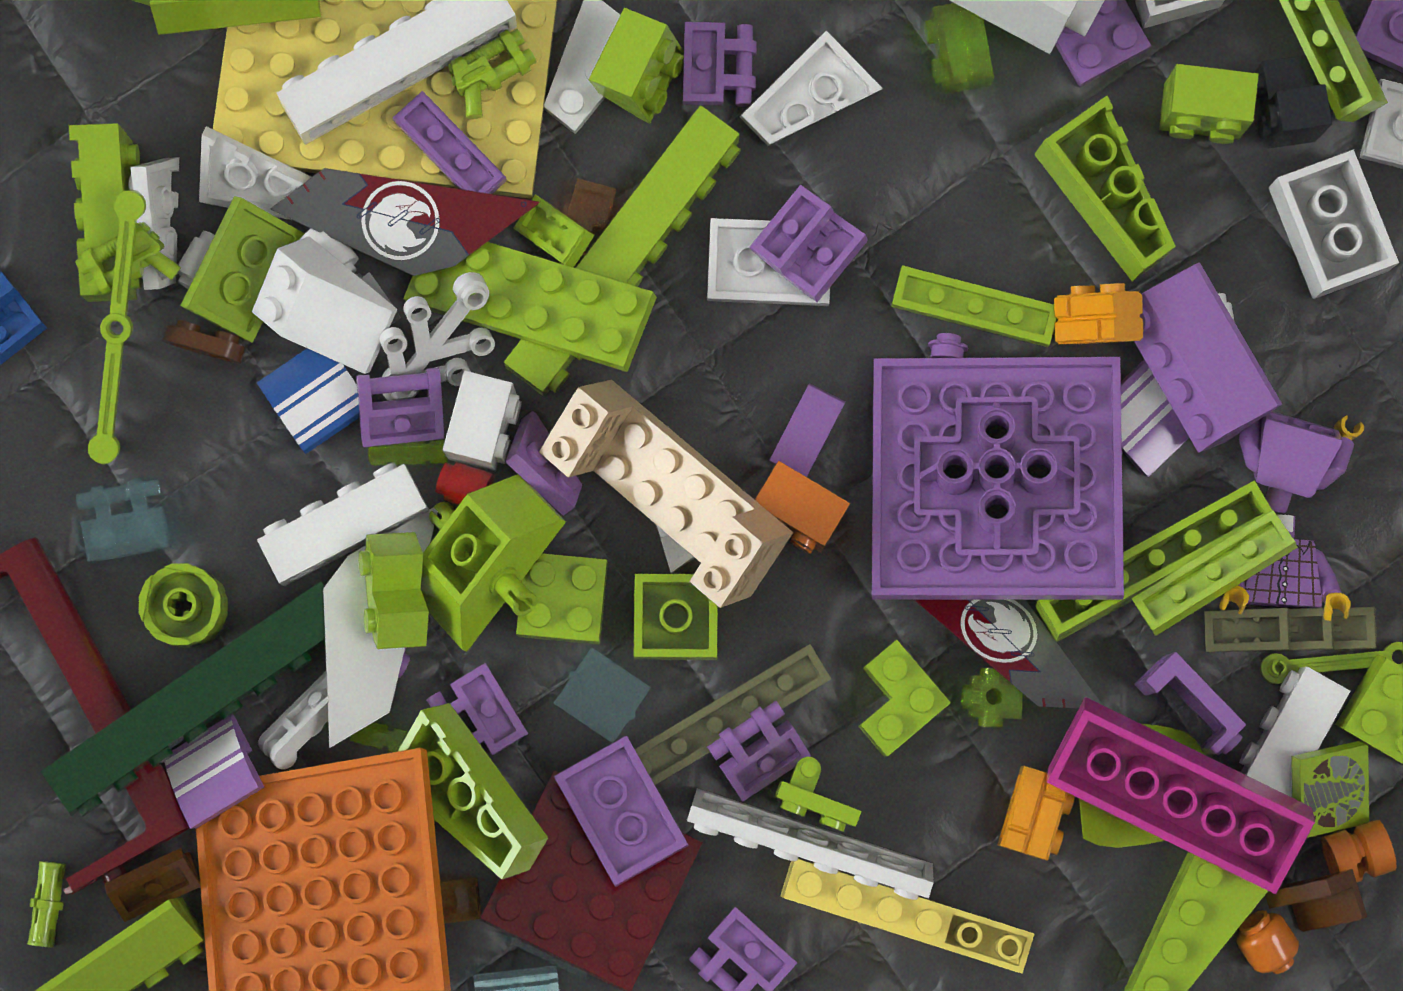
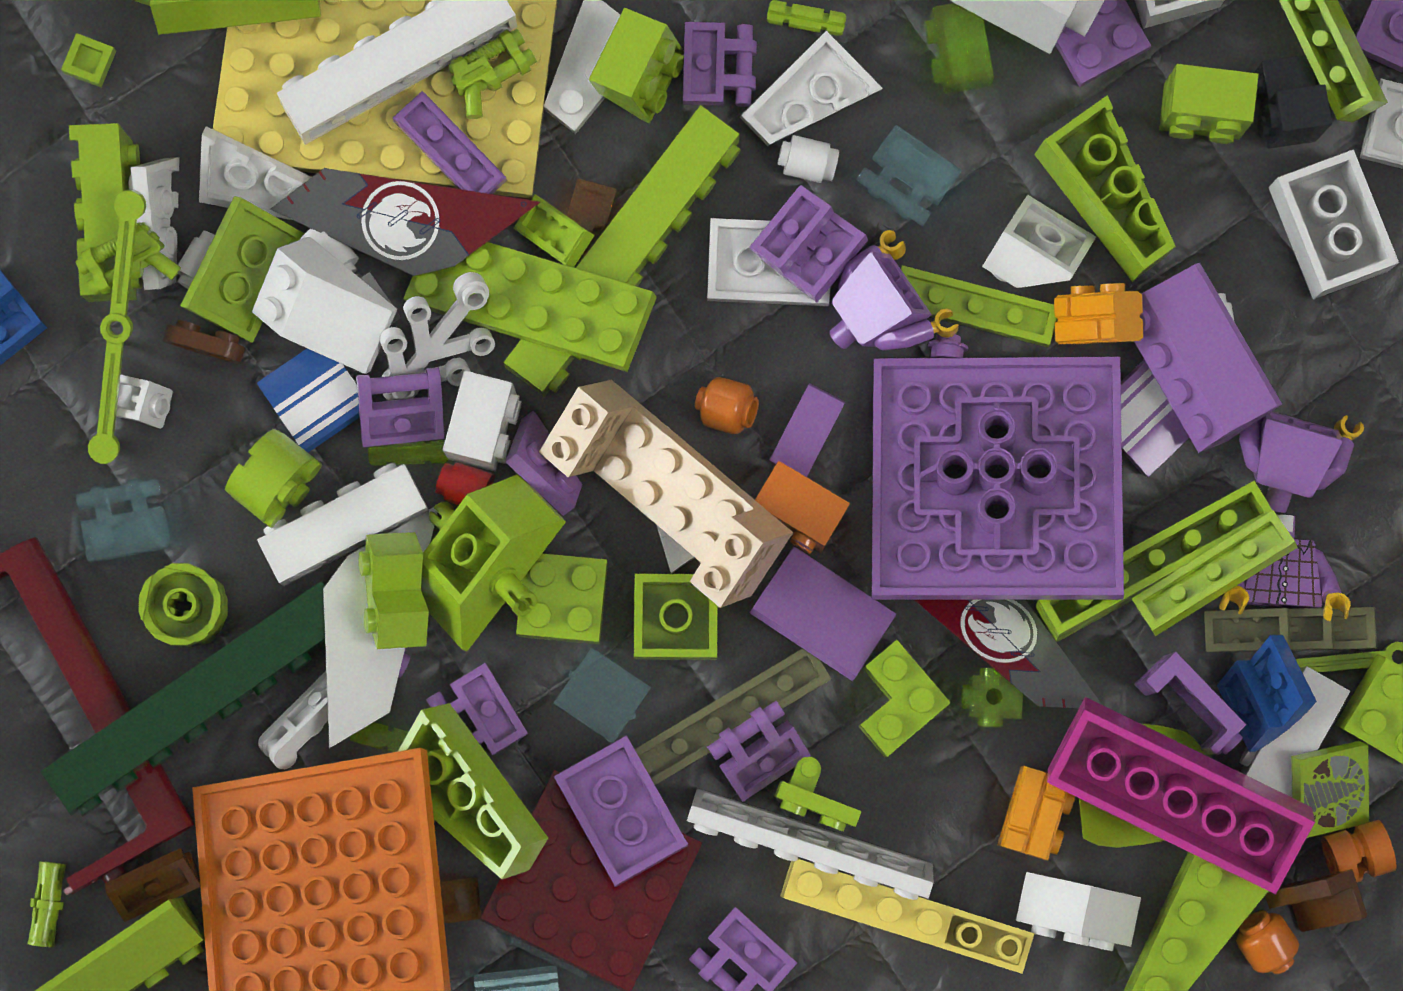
medium lavender slope [165,715,264,829] -> none
none -> lime plate [61,33,116,88]
none -> white bracket [116,375,173,429]
none -> lime brick [225,429,322,528]
none -> orange head [695,377,759,434]
none -> medium lavender tile [750,547,896,681]
none -> lime axle [767,0,846,36]
none -> white brick [777,135,839,183]
none -> torso [830,230,959,351]
none -> clear light blue plate [857,125,962,226]
none -> white slope [982,195,1096,288]
none -> white brick [1016,872,1141,951]
none -> blue slope [1217,635,1317,752]

